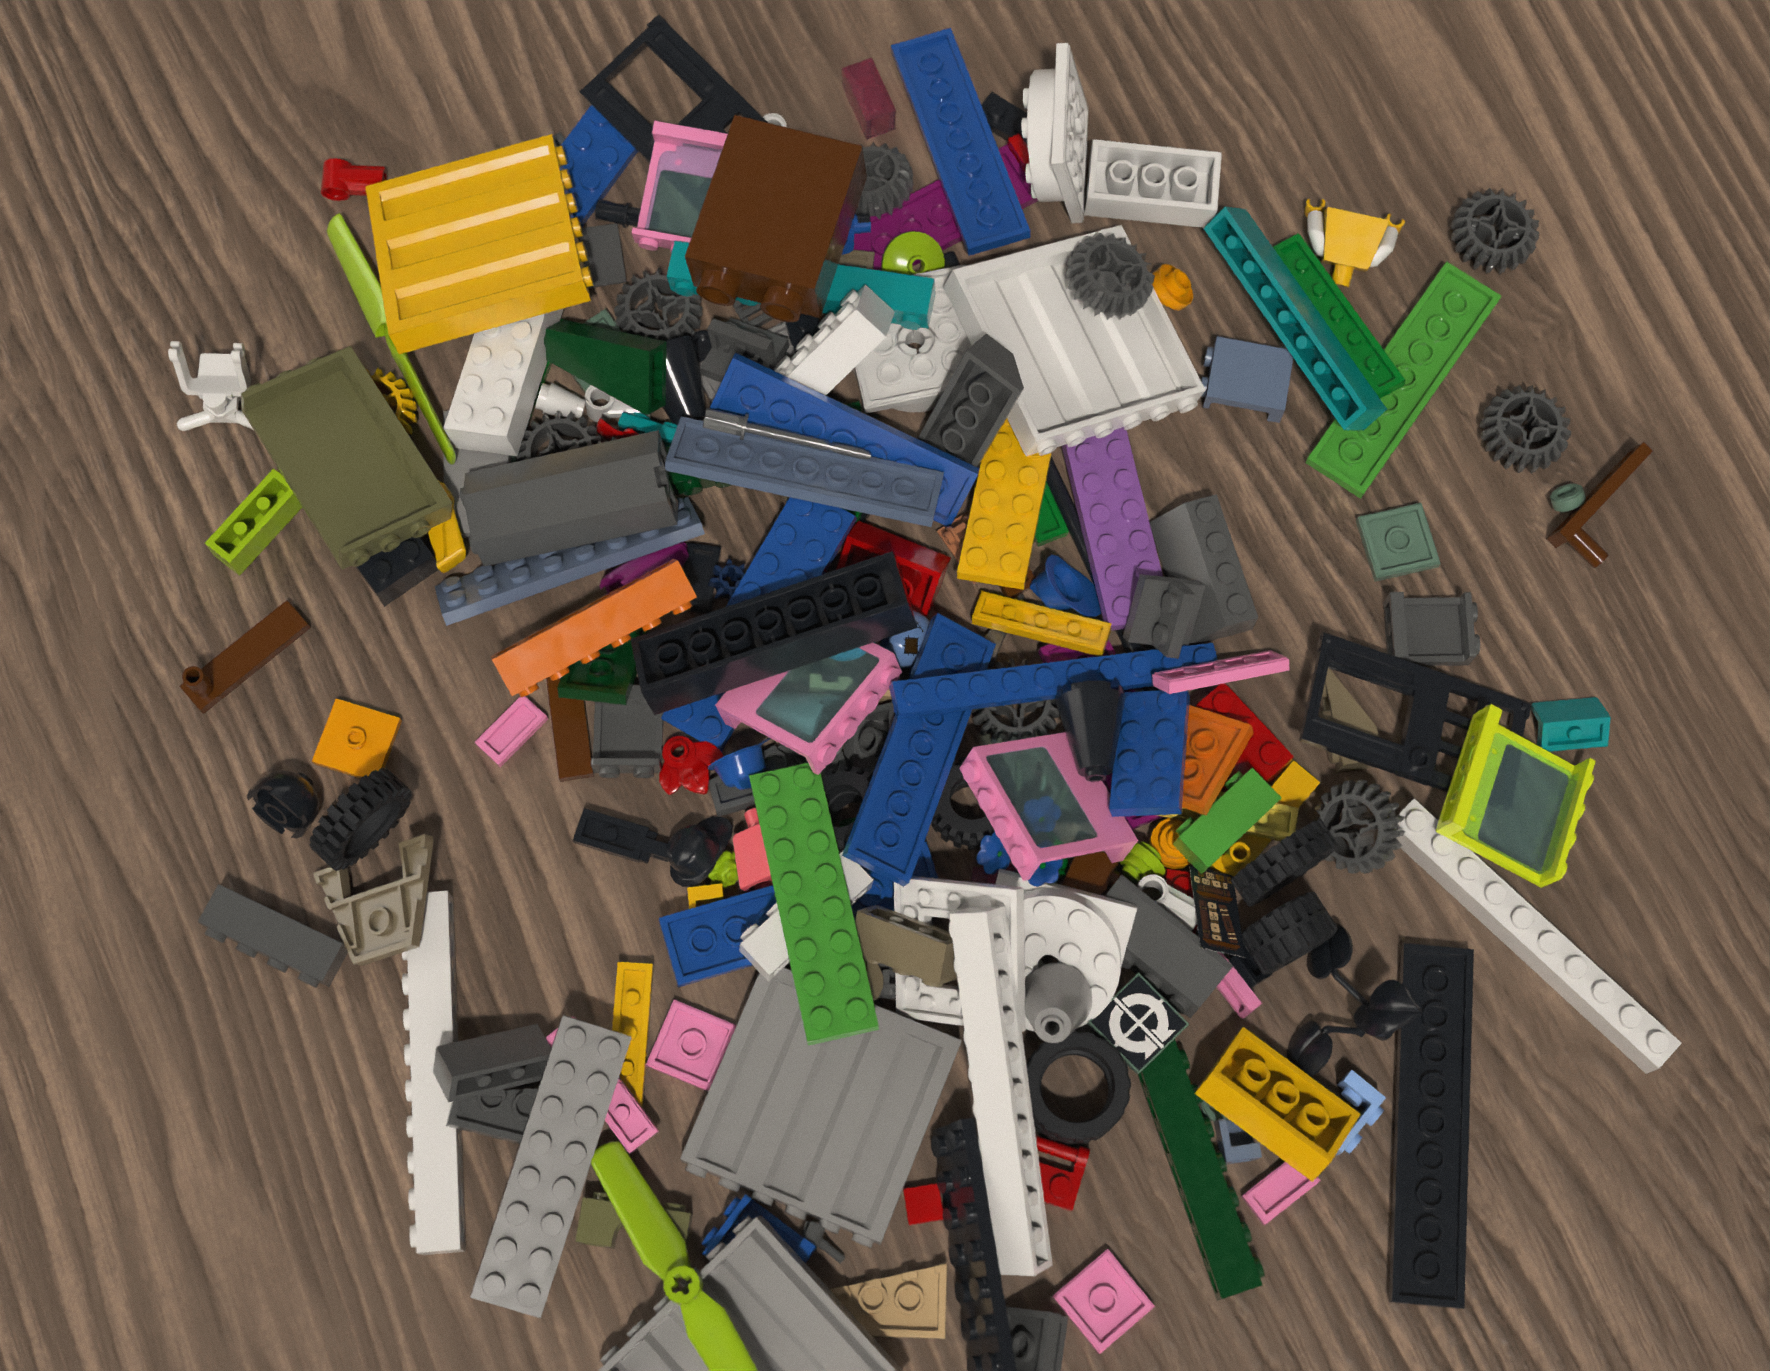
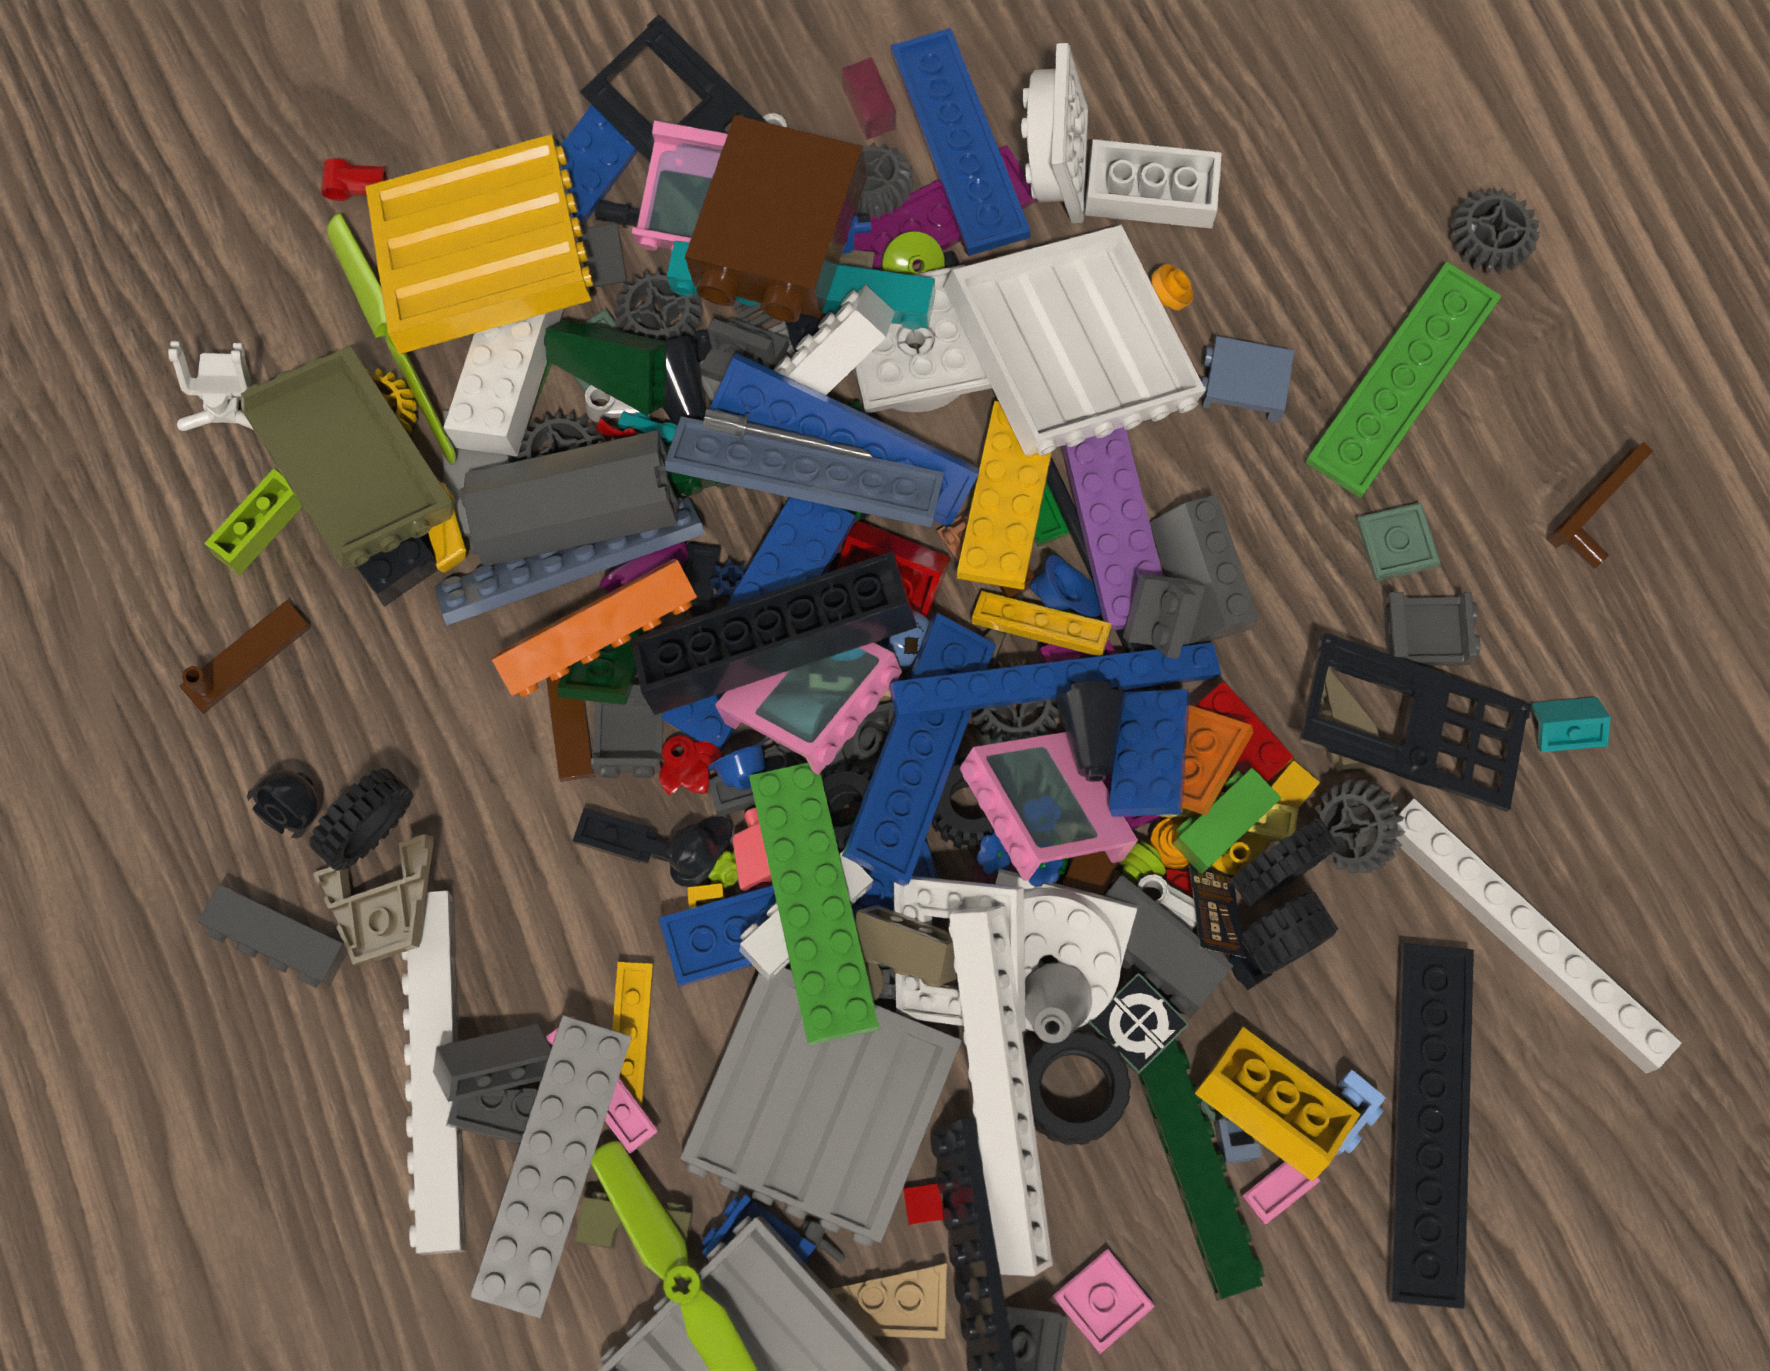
light orange plate [312,698,402,778] -> none
bright pink tile [475,696,548,767] -> none
white cone [535,383,586,419] -> none
bright pink tile [646,1000,737,1092] -> none
dark grey slope [918,334,1024,468] -> none
black plate [981,92,1027,144] -> none
red tile [1007,134,1030,173] -> none
red plate [1036,1135,1090,1212] -> none
dark grey gear [1066,233,1155,320] -> none
bright pink tile [1152,650,1289,694] -> none
teal brick [1203,206,1387,430] -> none
bright pink tile [1216,952,1262,1019] -> none
green plate [1273,233,1405,399] -> none
black plant [1286,923,1422,1077] -> none
yellow torso [1304,199,1405,287] -> none
panel [1435,704,1596,888] -> none
dark grey gear [1480,385,1571,473] -> none
sand green tile [1550,484,1586,512] -> none

